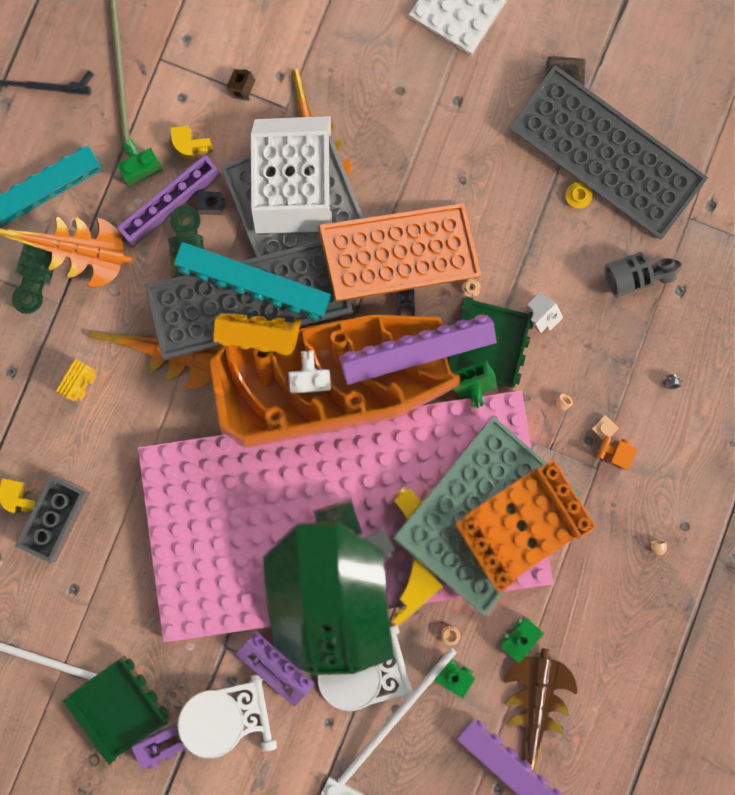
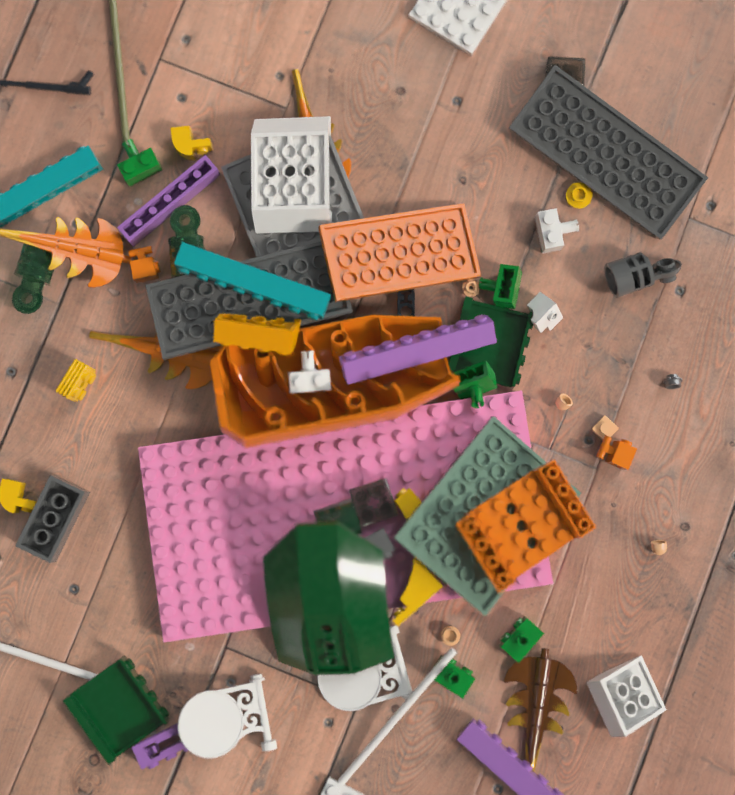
black brick [197,191,226,215] -> none
dark brown brick [226,69,256,101] -> none
medium lavender brick [236,631,314,707] -> none
none -> orange brick [129,246,161,283]
none -> clear smoke brick [349,478,398,527]
none -> green brick [479,264,522,309]
none -> white brick [535,208,579,254]
none -> white slope [586,656,666,737]

